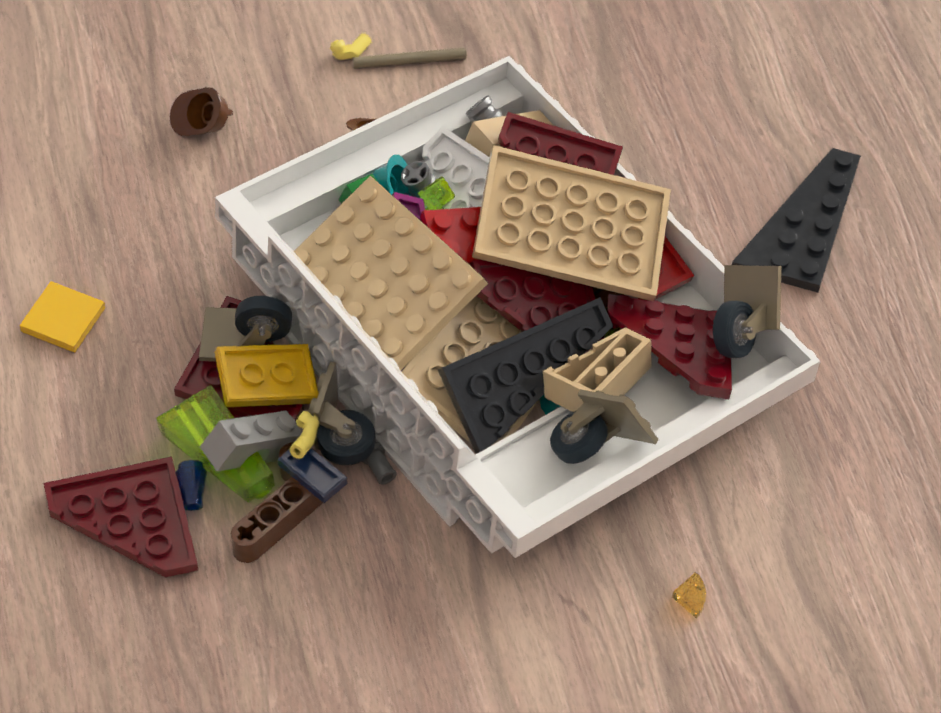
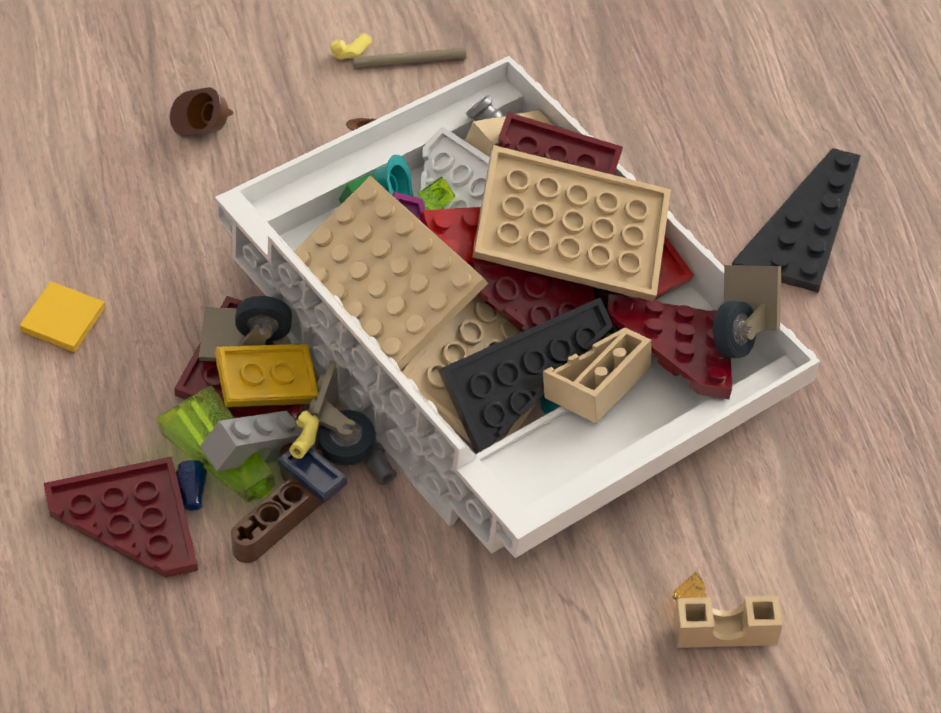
flat silver wheel [401,161,438,199] -> none
dark tan plate [550,390,659,464] -> none
none -> tan arch [674,596,782,648]

